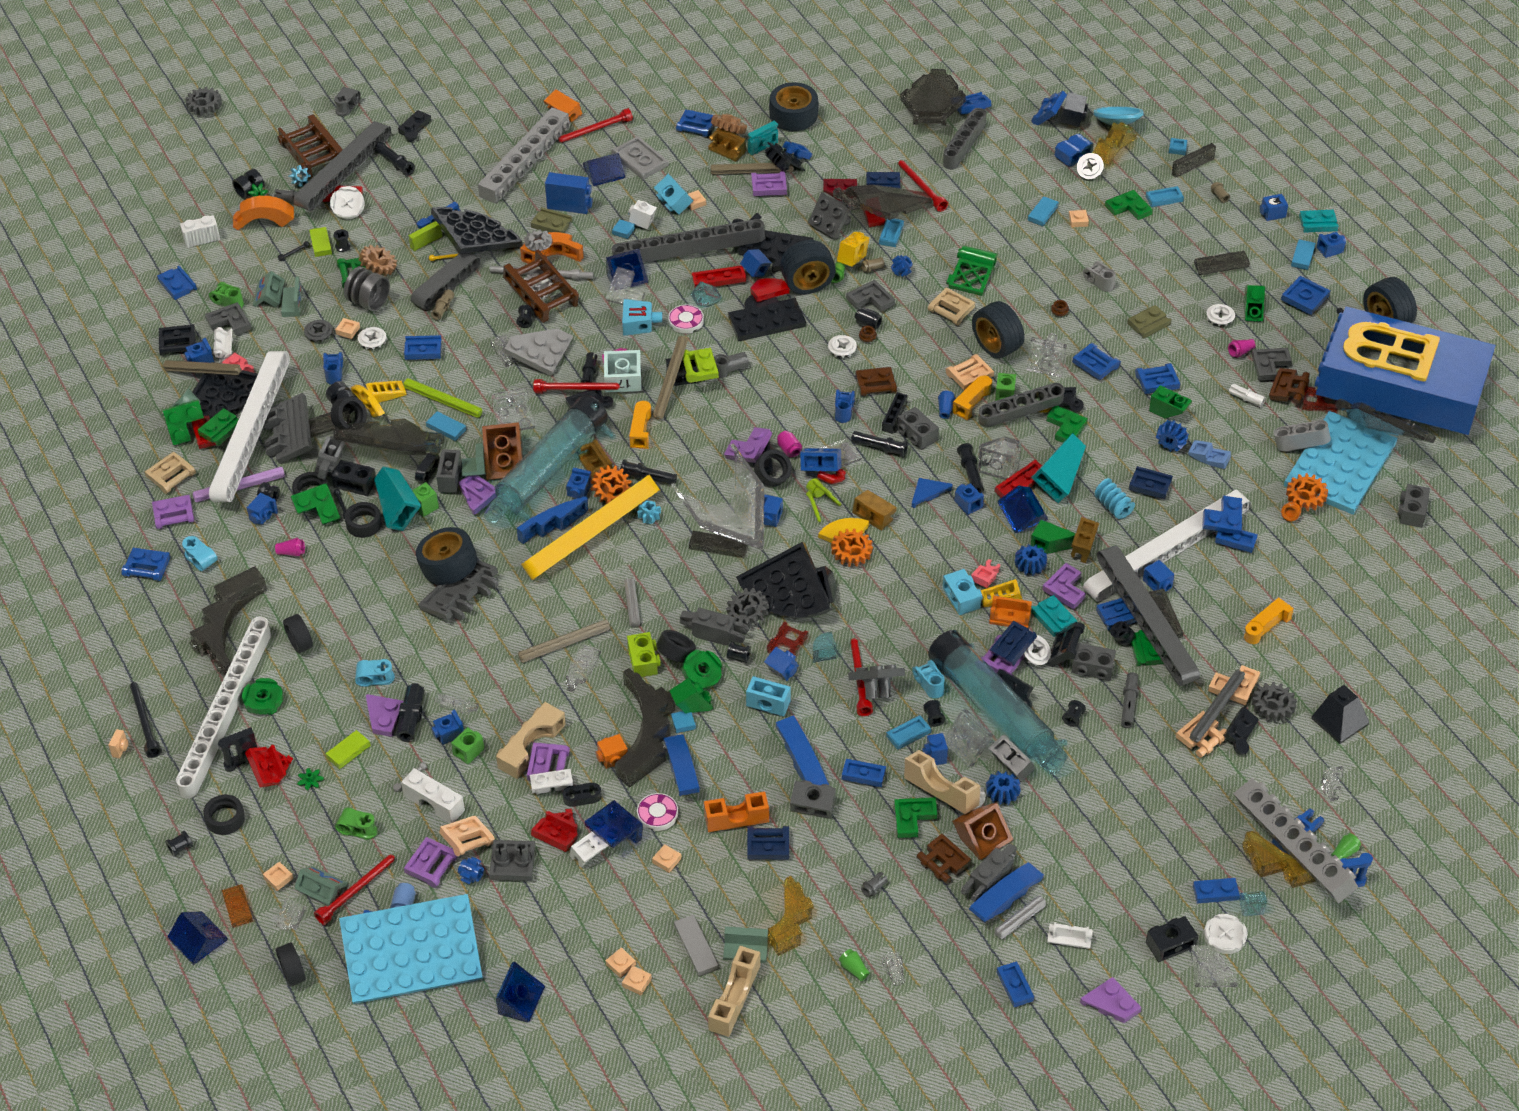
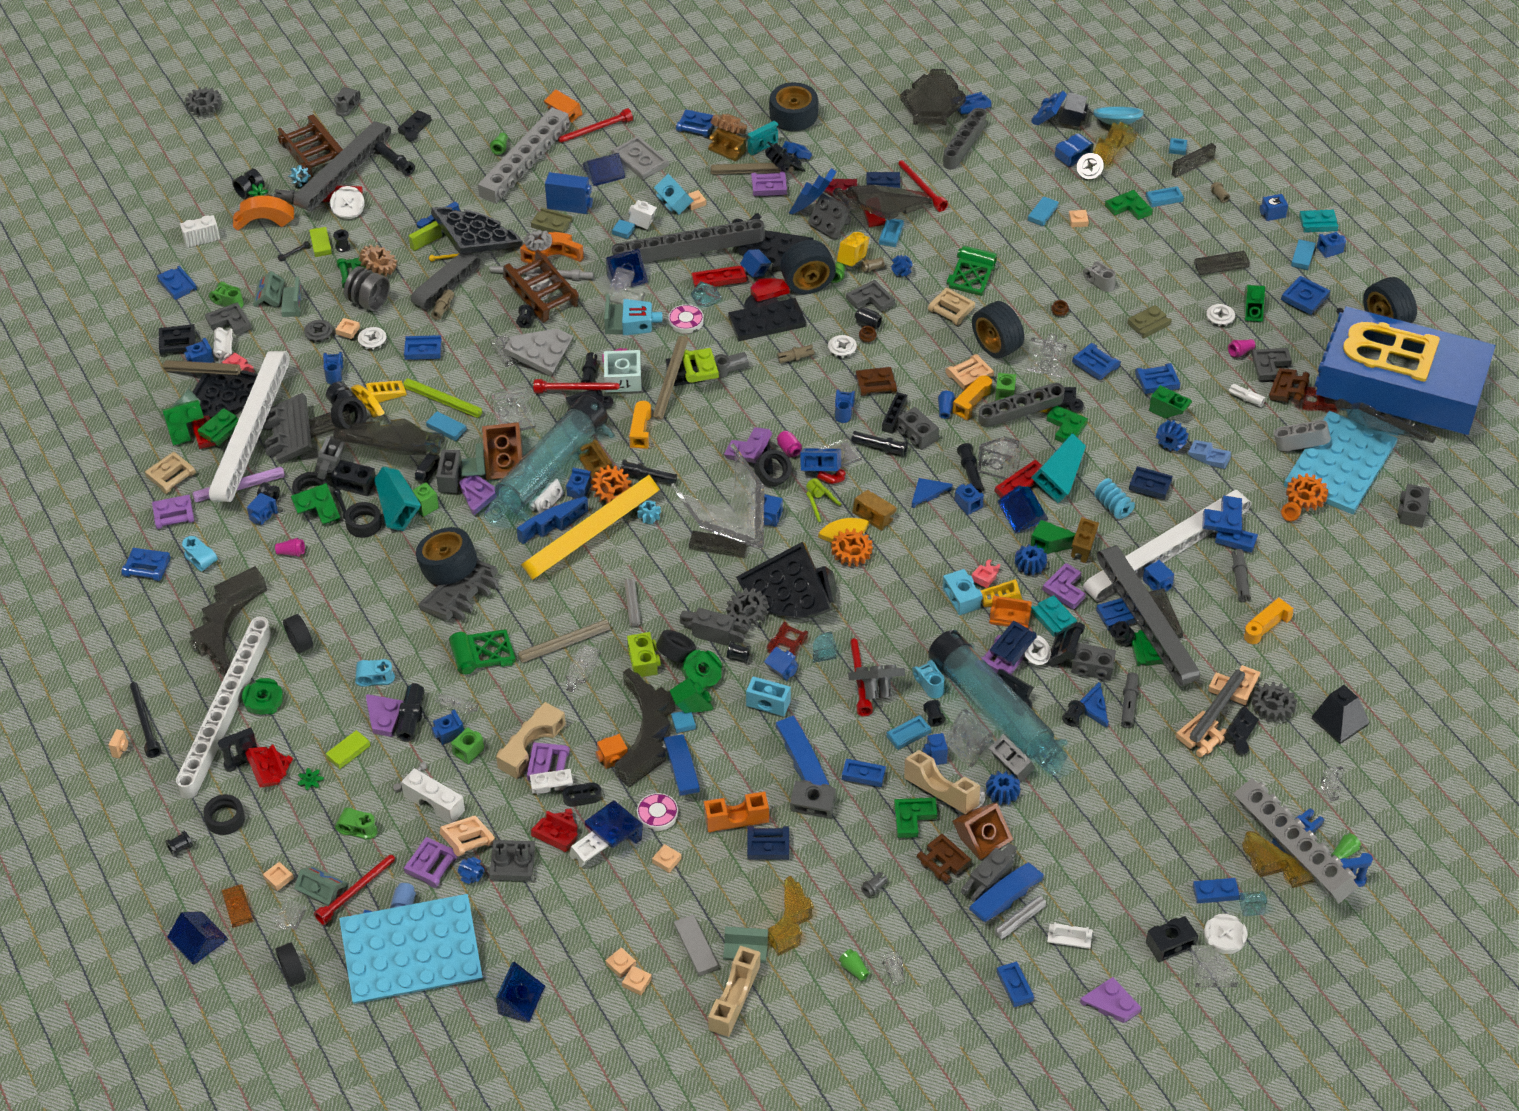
none -> green piece [449,629,516,675]
none -> bright green cone [490,133,508,155]
none -> white hinge [529,479,564,514]
none -> sand green panel [604,294,623,334]
none -> dark tan pin [777,344,815,364]
none -> blue slope [789,168,837,215]
none -> blue tile [1076,682,1109,728]
none -> dark grey pin [1231,549,1251,602]

